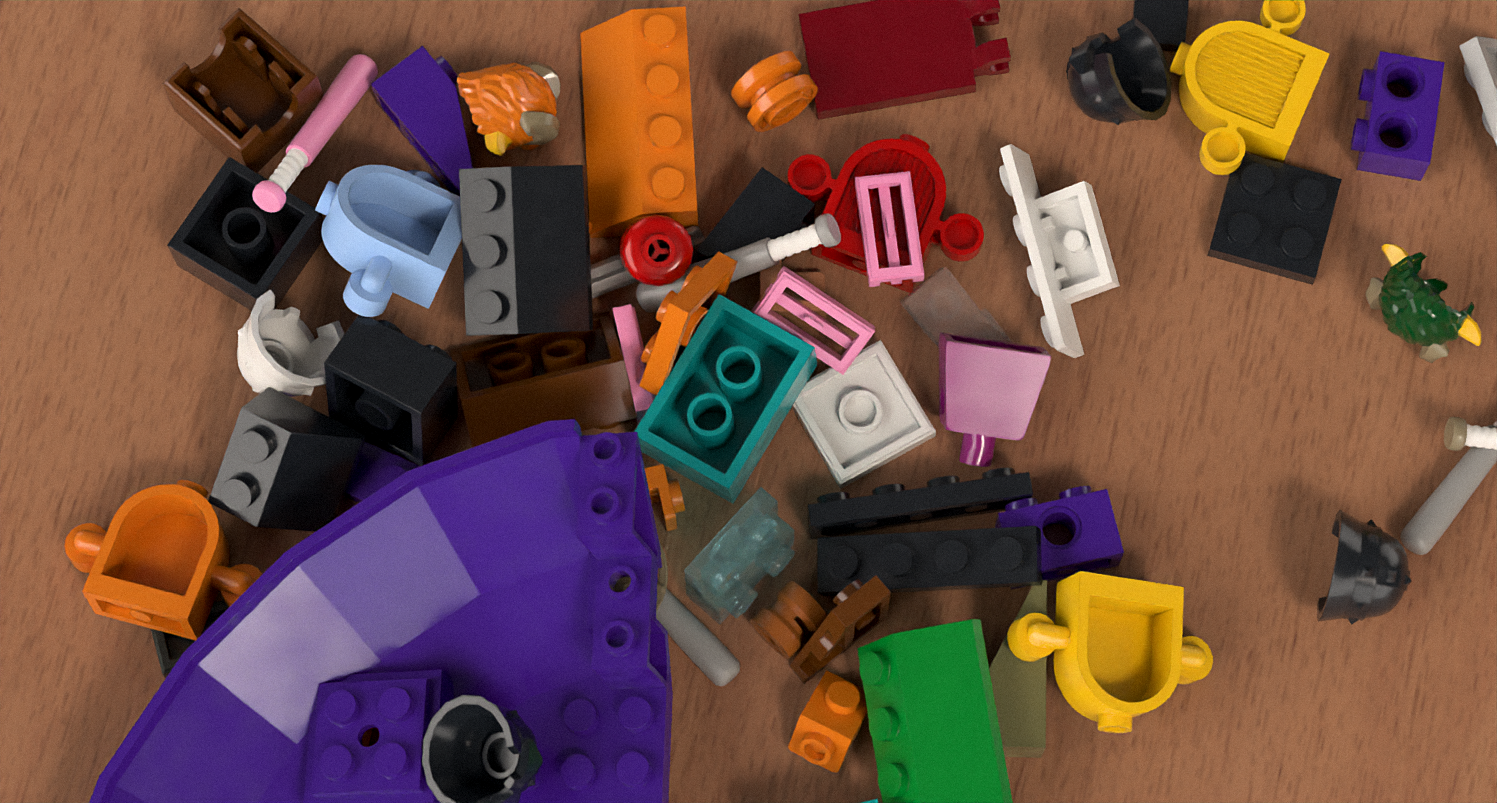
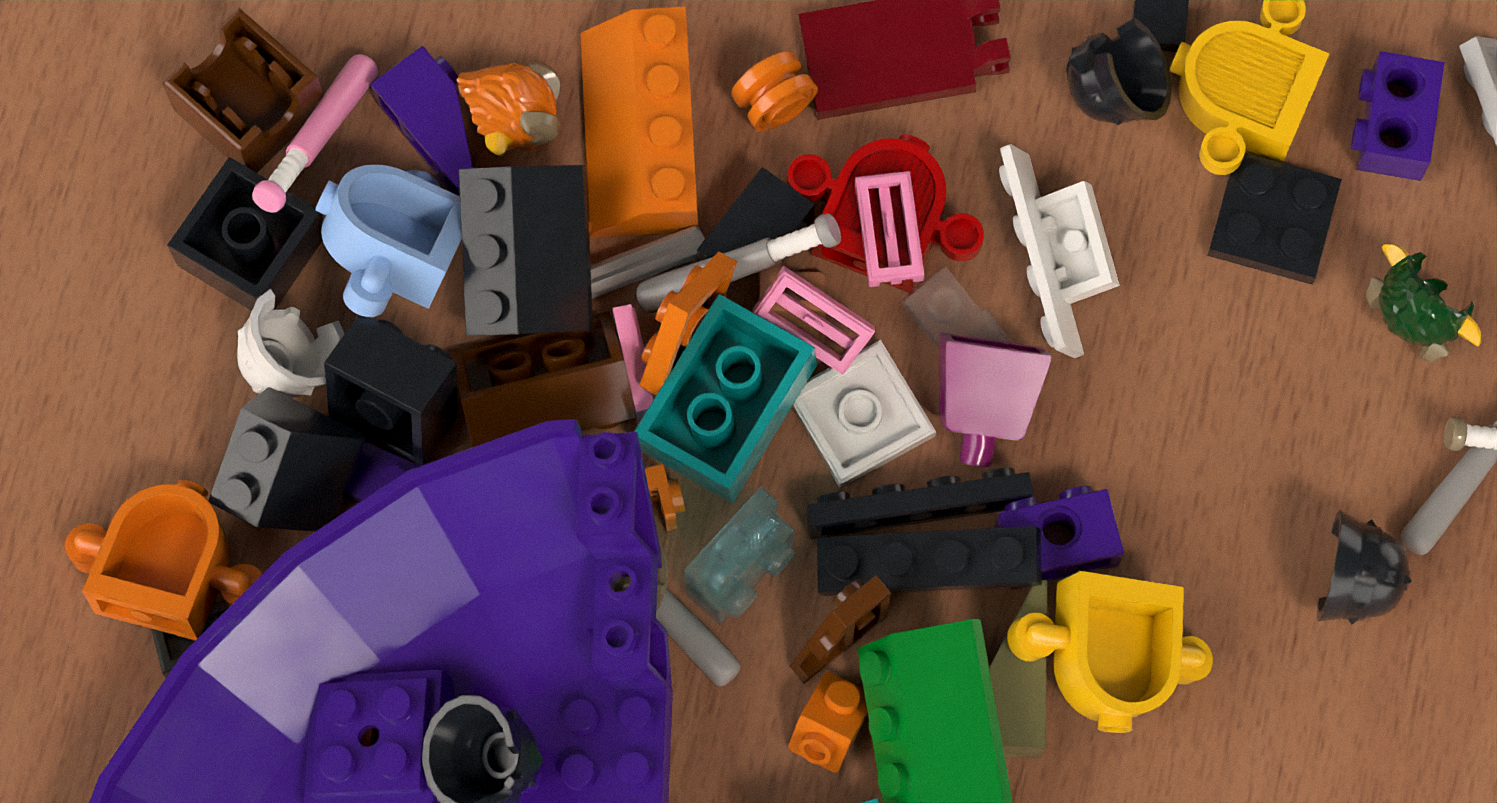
red head [619,214,694,287] -> none
dark orange wheel [750,580,827,659] -> none

